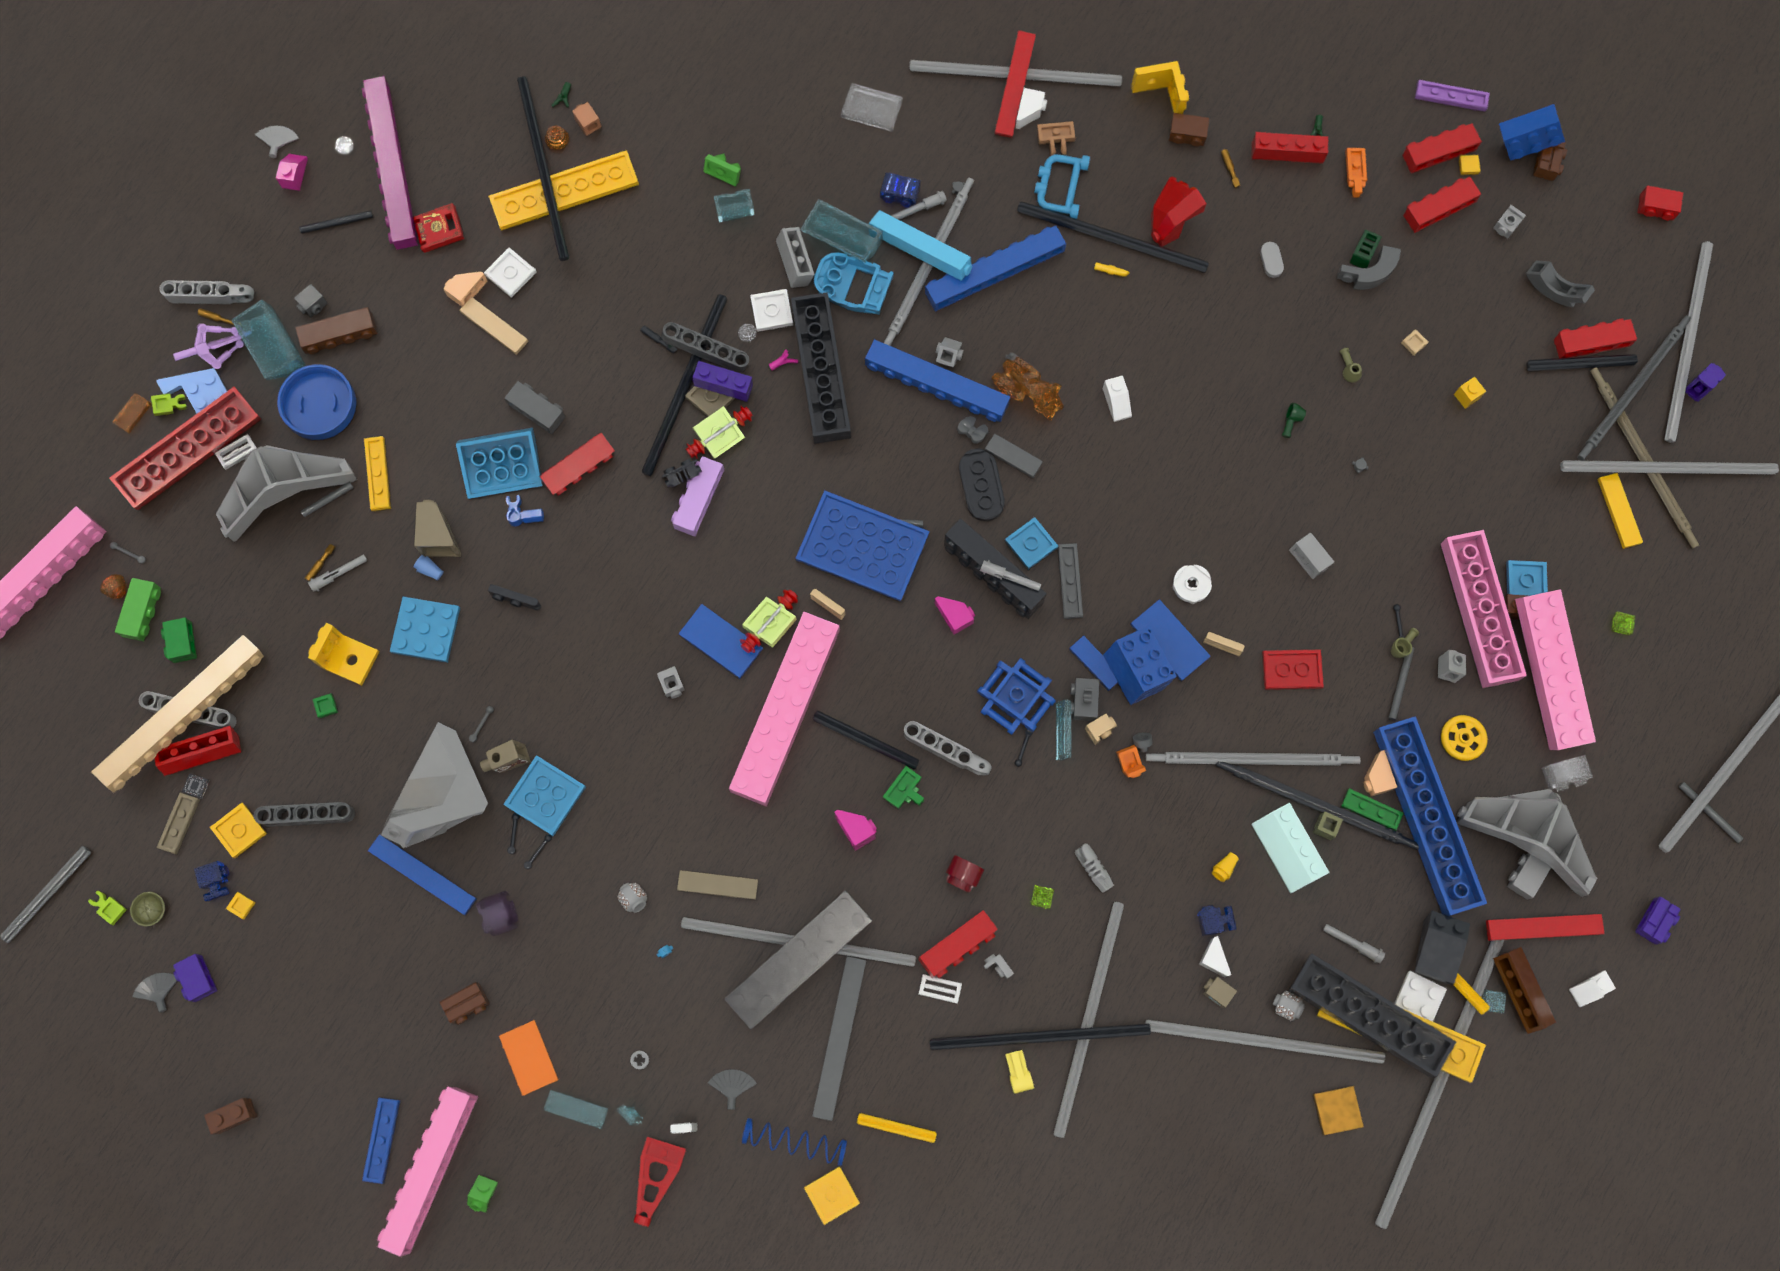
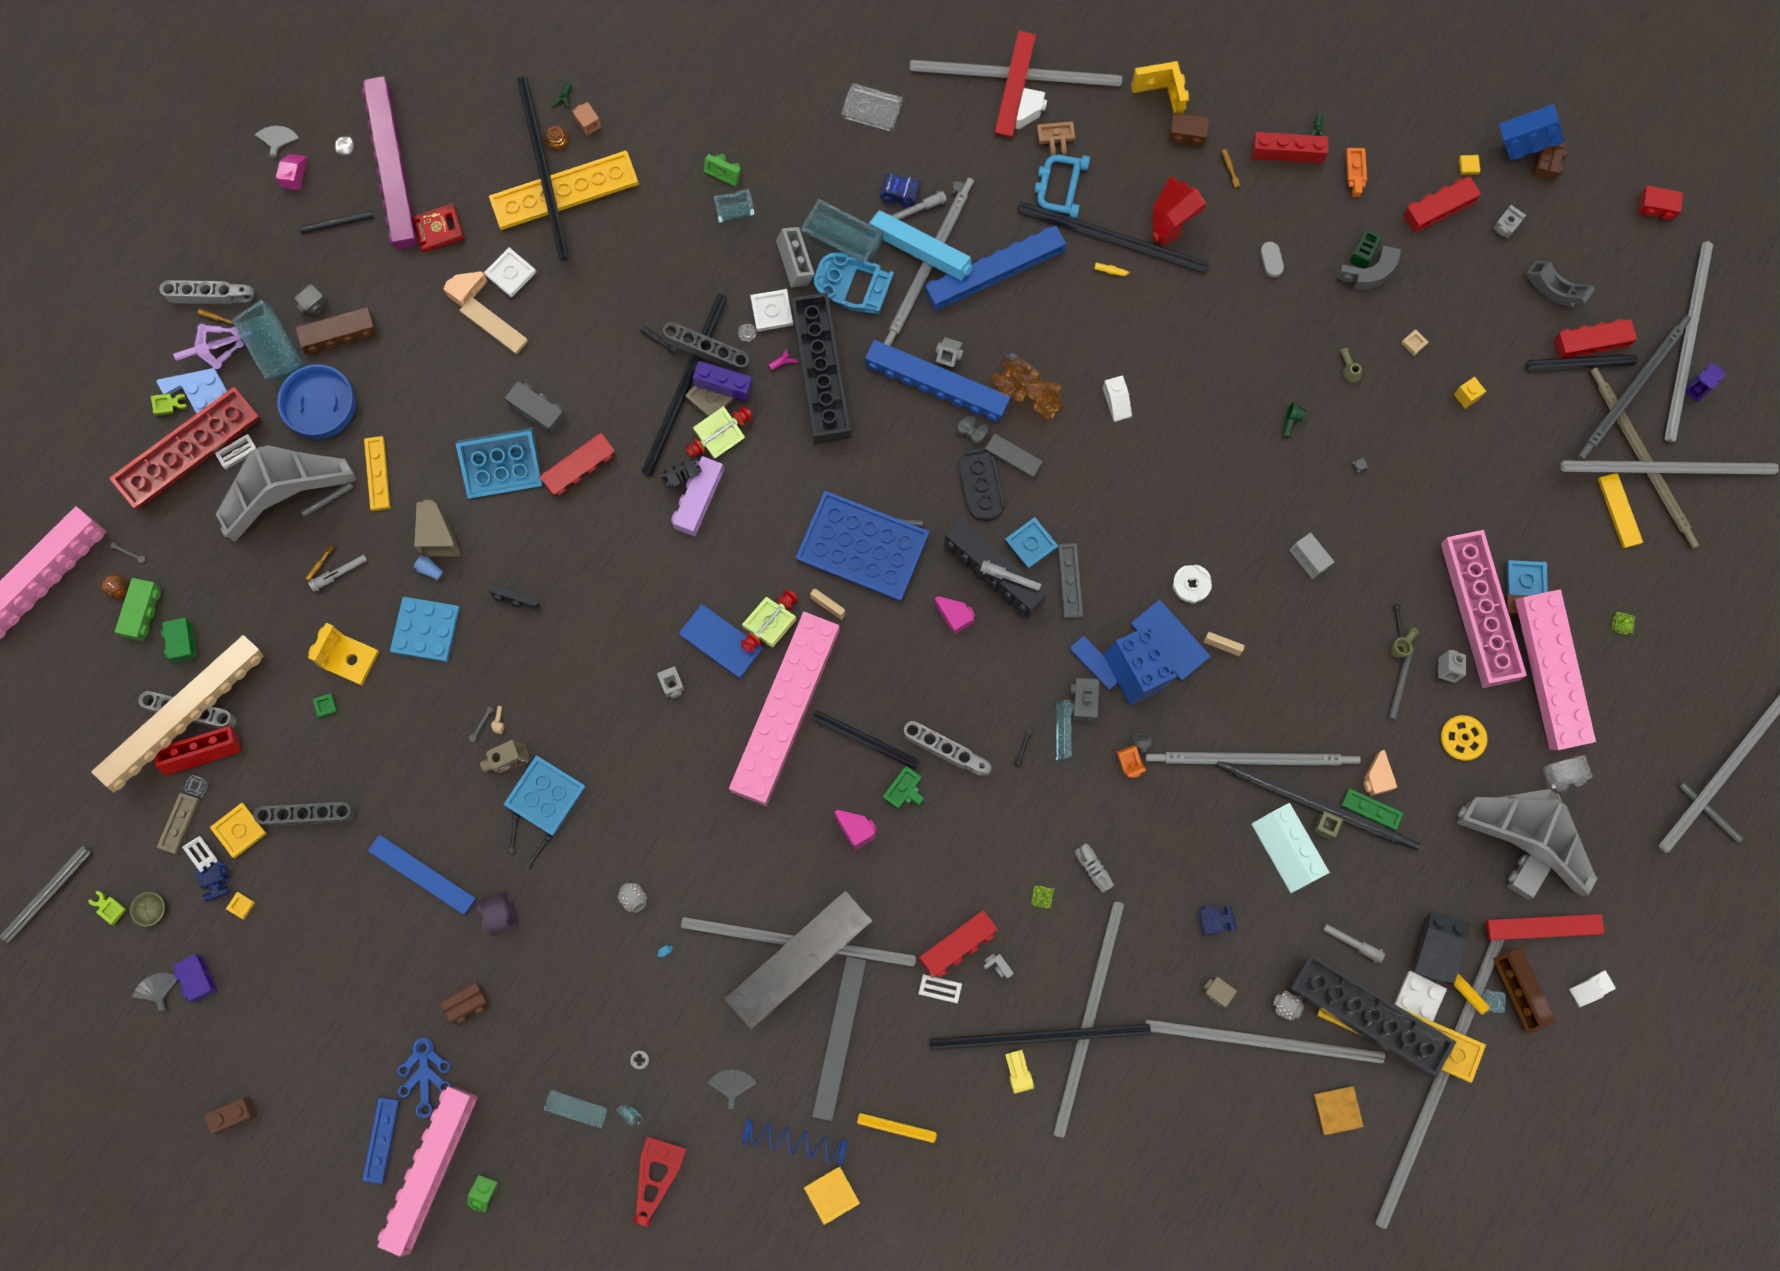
clear orange tile [112,393,152,433] -> none
light grey panel [381,722,488,848] -> none
orange window [499,1020,558,1096] -> none
bar [506,495,544,527] -> none
white tile [671,1123,697,1133] -> none
dark tan tile [677,870,759,900] -> none
dark red piece [946,855,985,892] -> none
blue brick [977,658,1056,735] -> none
tan brick [1085,714,1117,745] -> none
white slope [1199,936,1231,977] -> none
yellow cone [1212,852,1239,882] -> none
red tile [1262,650,1324,690] -> none
blue brick [1373,716,1487,916] -> none
red brick [1402,123,1482,173] -> none
medium lavender tile [1415,80,1489,112] -> none
dark purple brick [1635,897,1680,944] -> none
none -> white tile [183,836,218,872]
none -> blue plant [397,1038,452,1118]
none -> tan hand [491,706,505,734]

